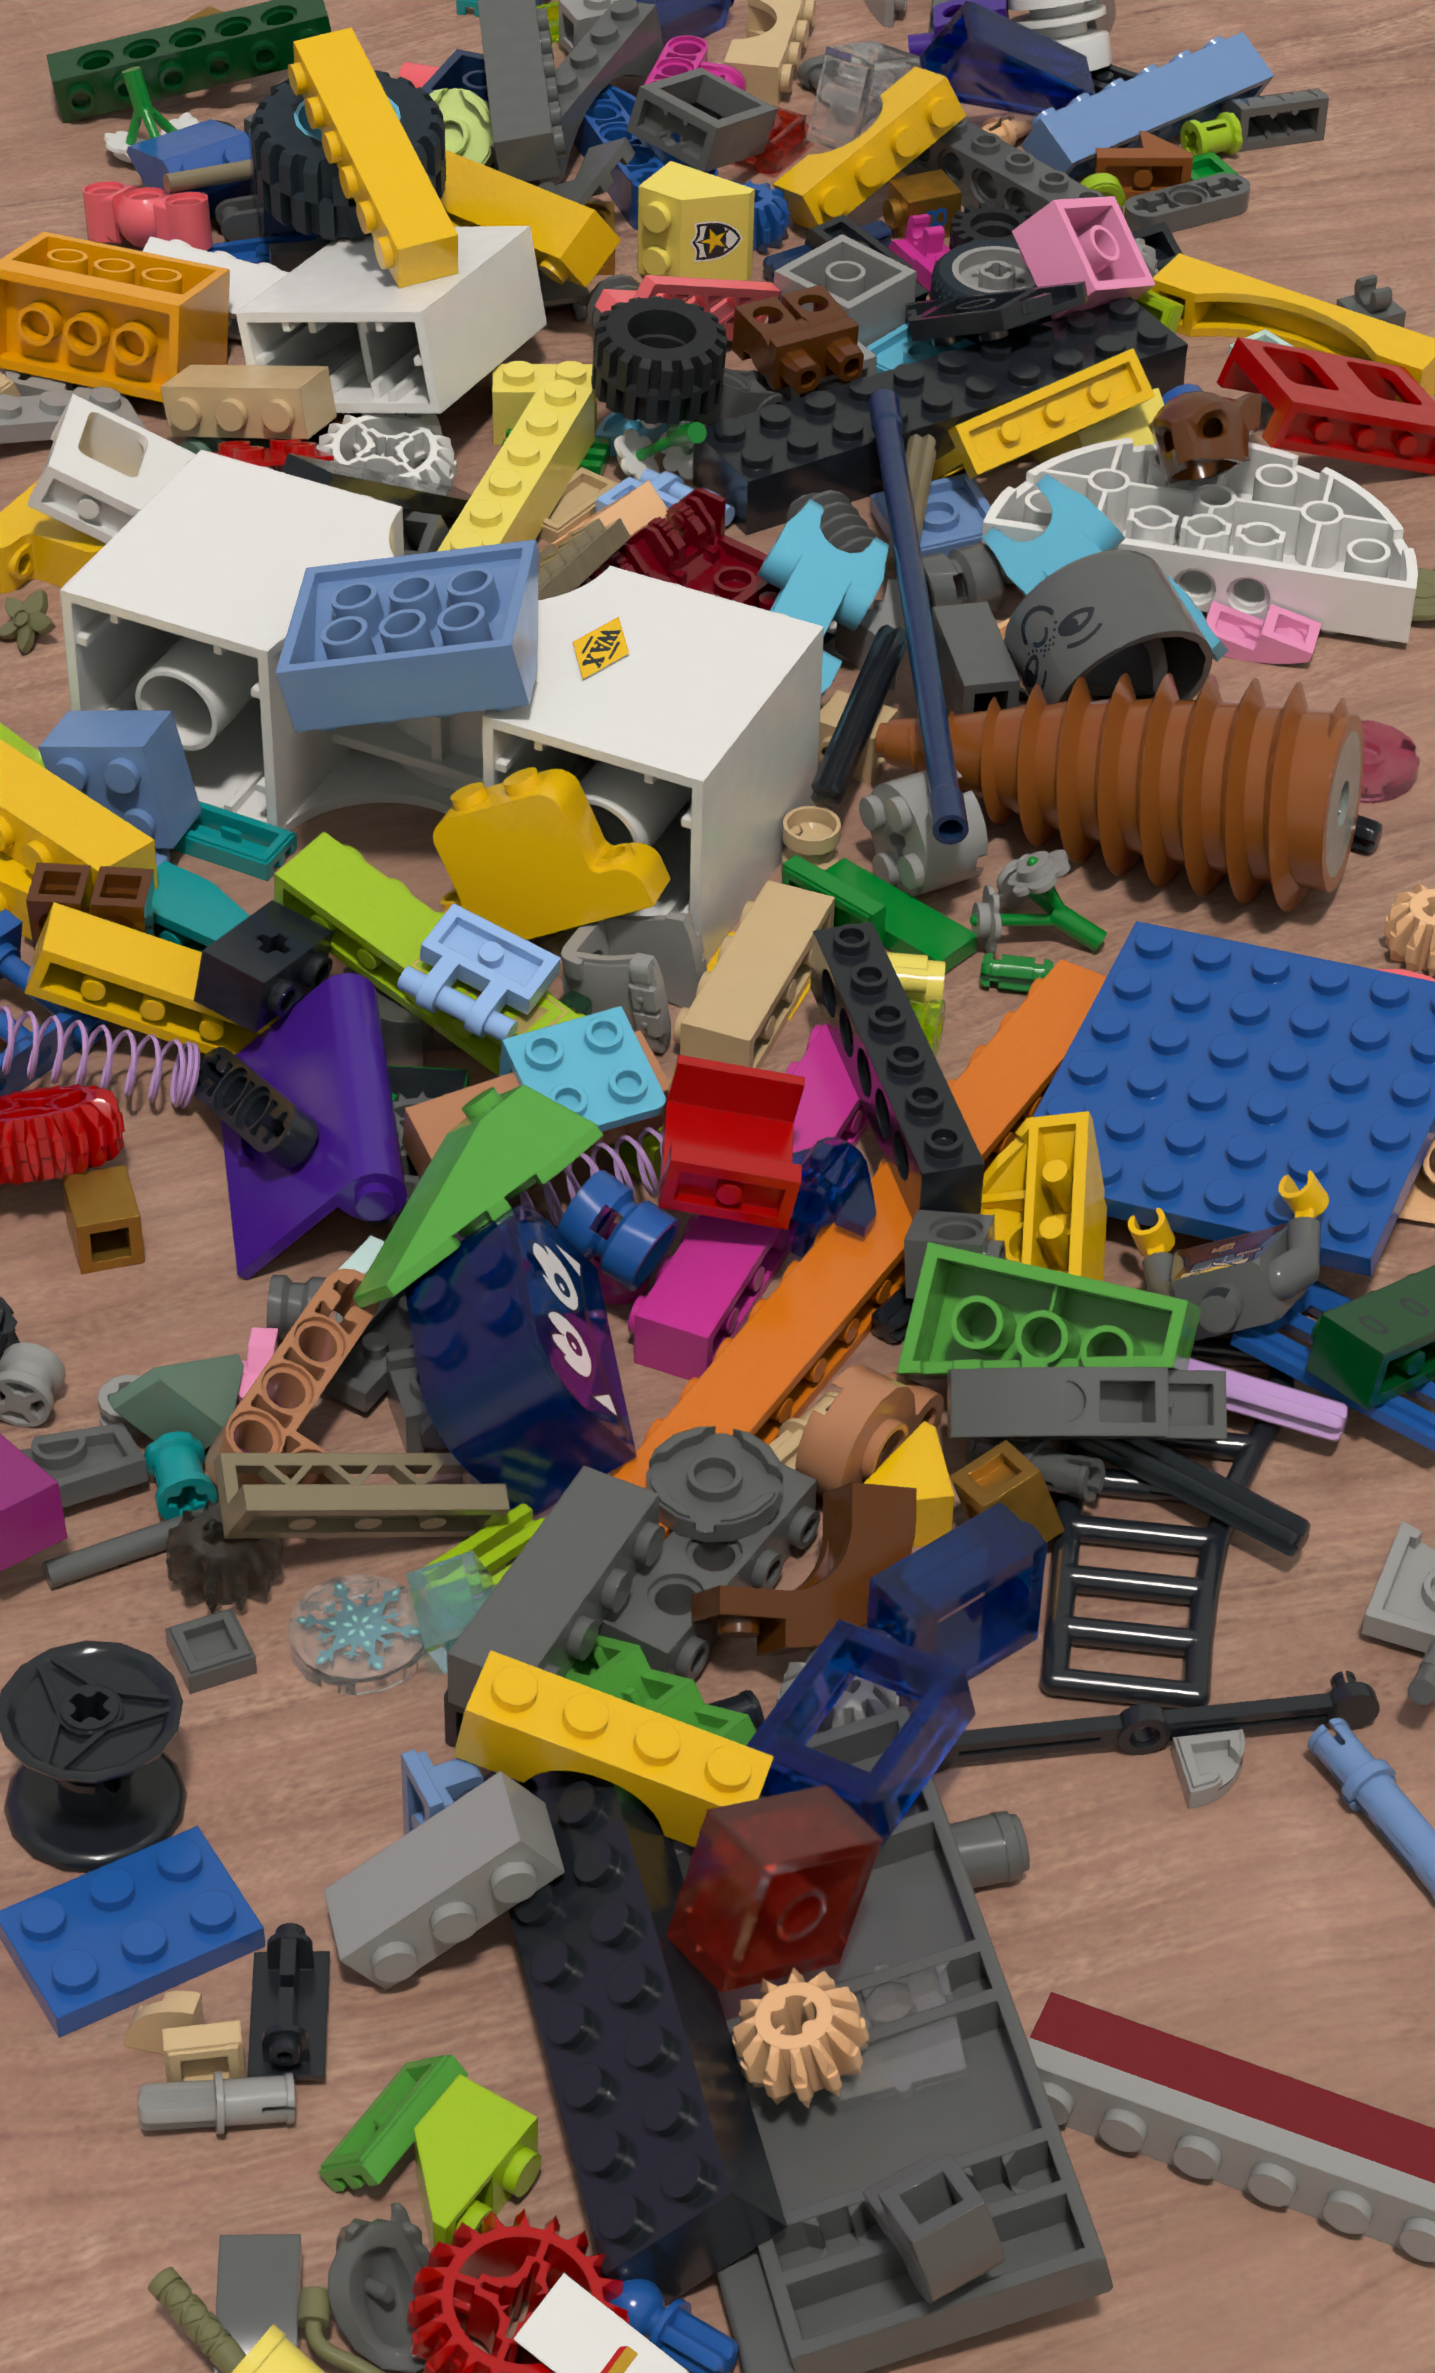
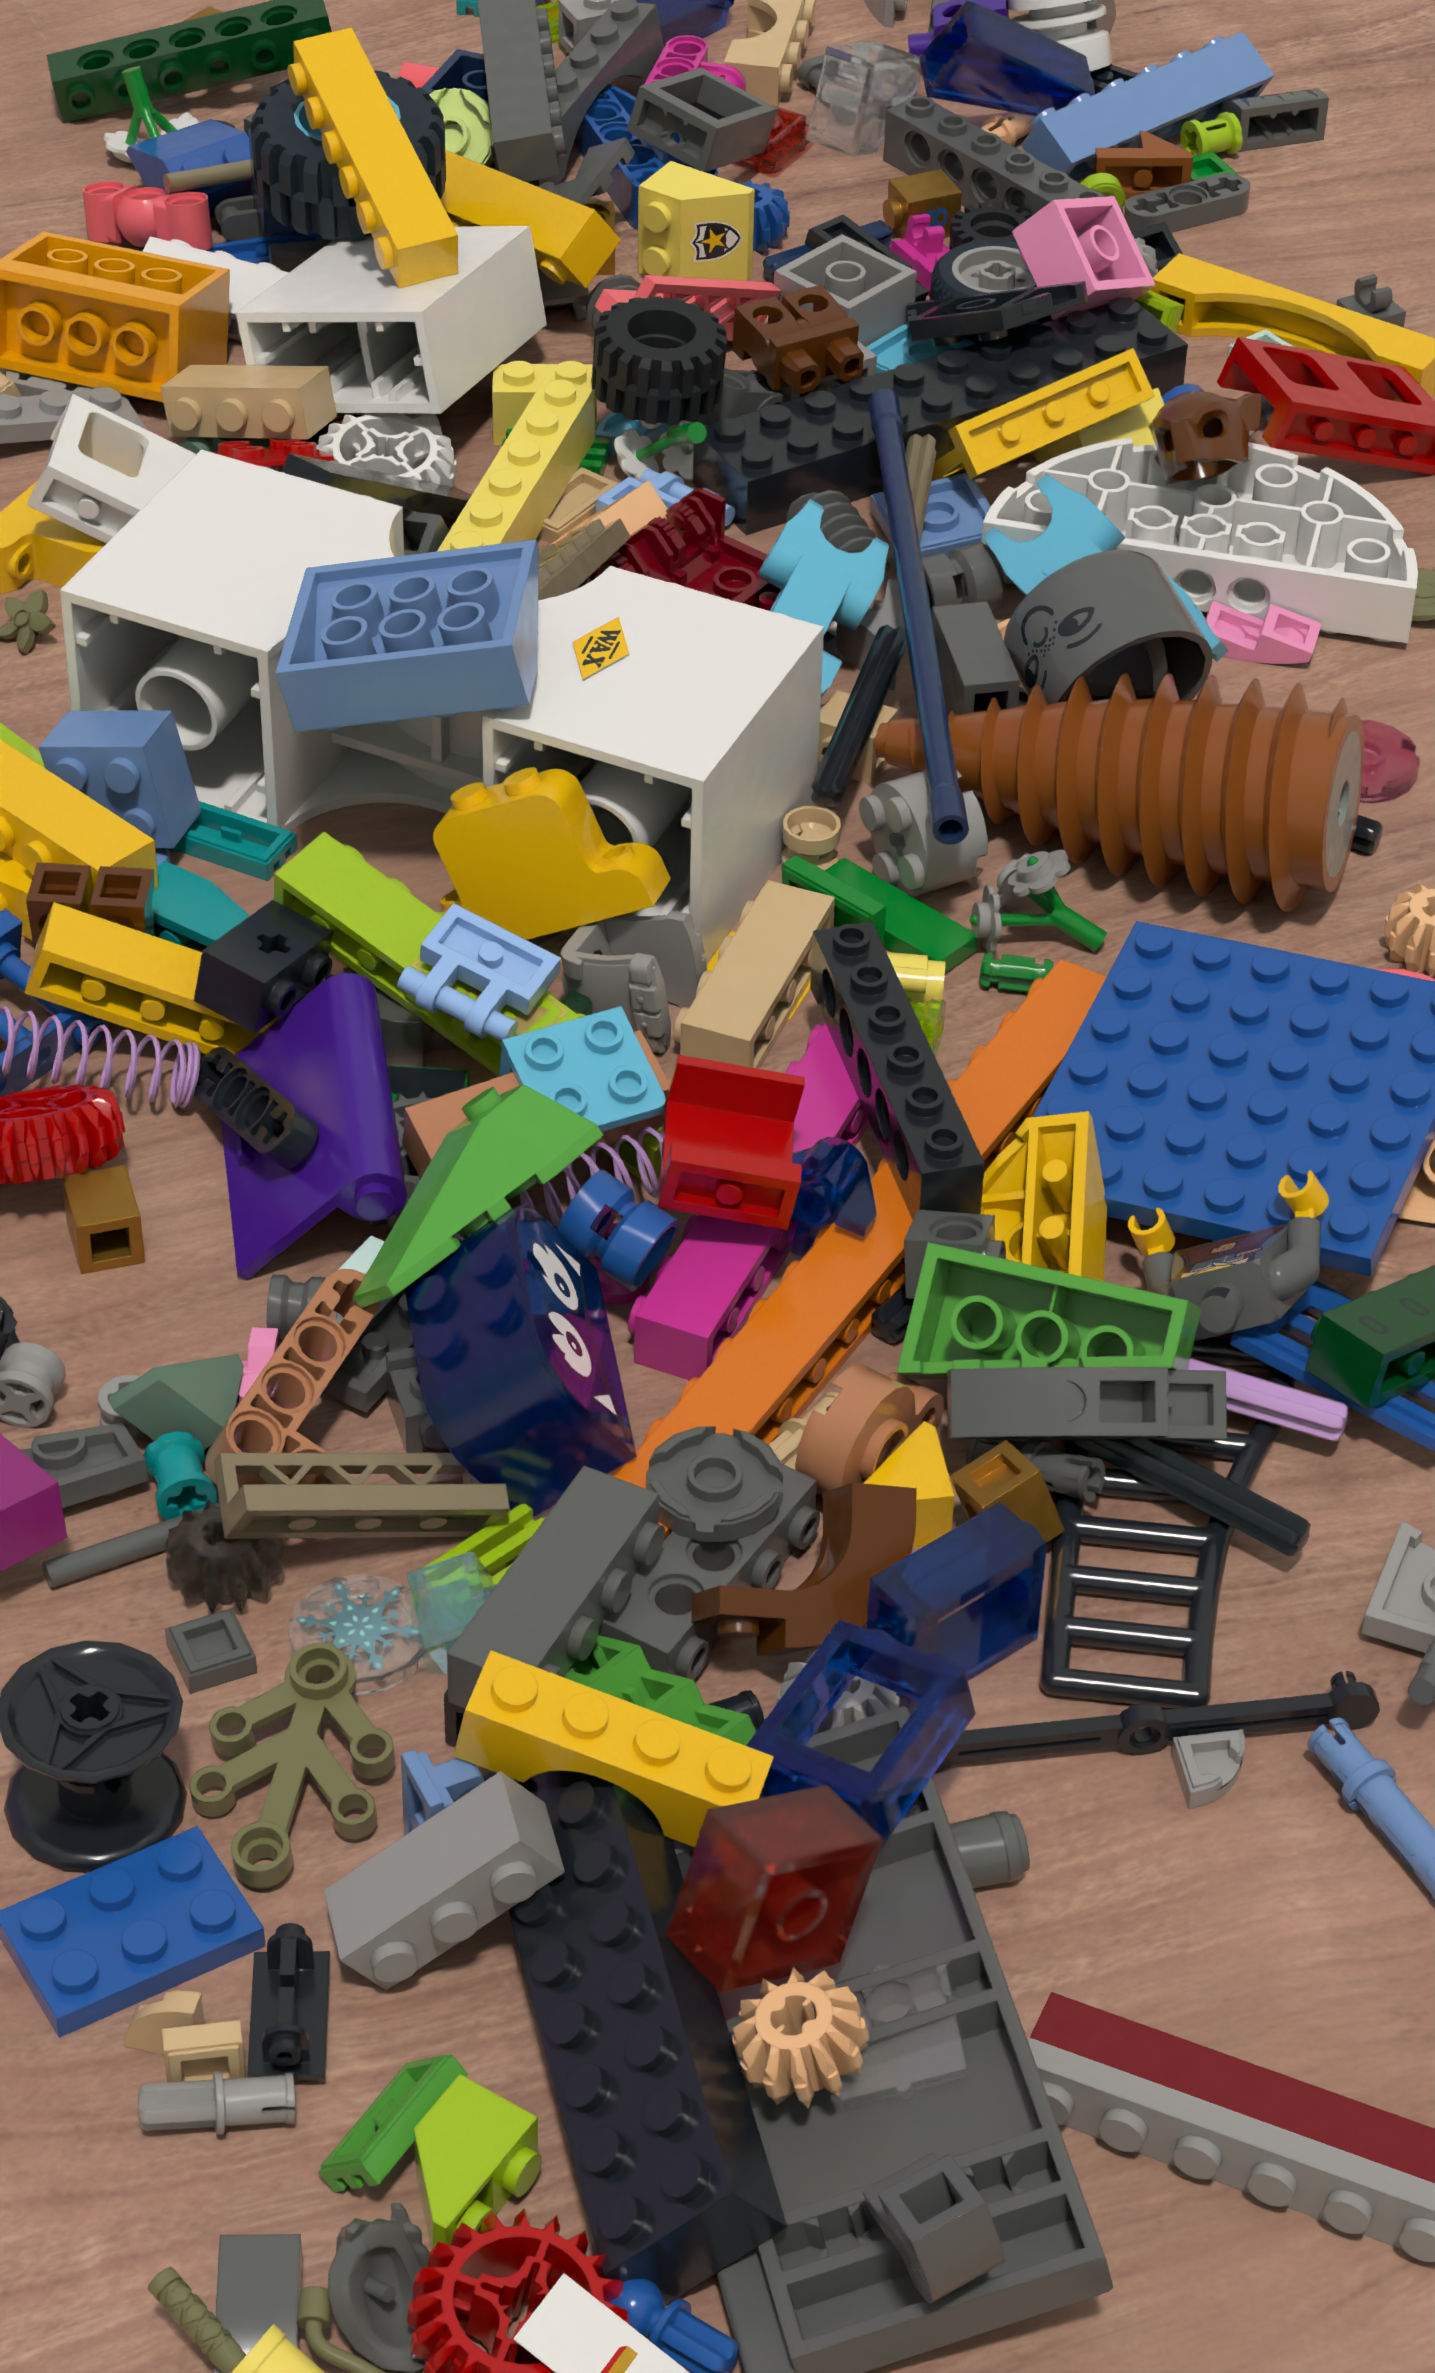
yellow arch [772,66,966,229] -> none
none -> olive plant [189,1642,395,1890]

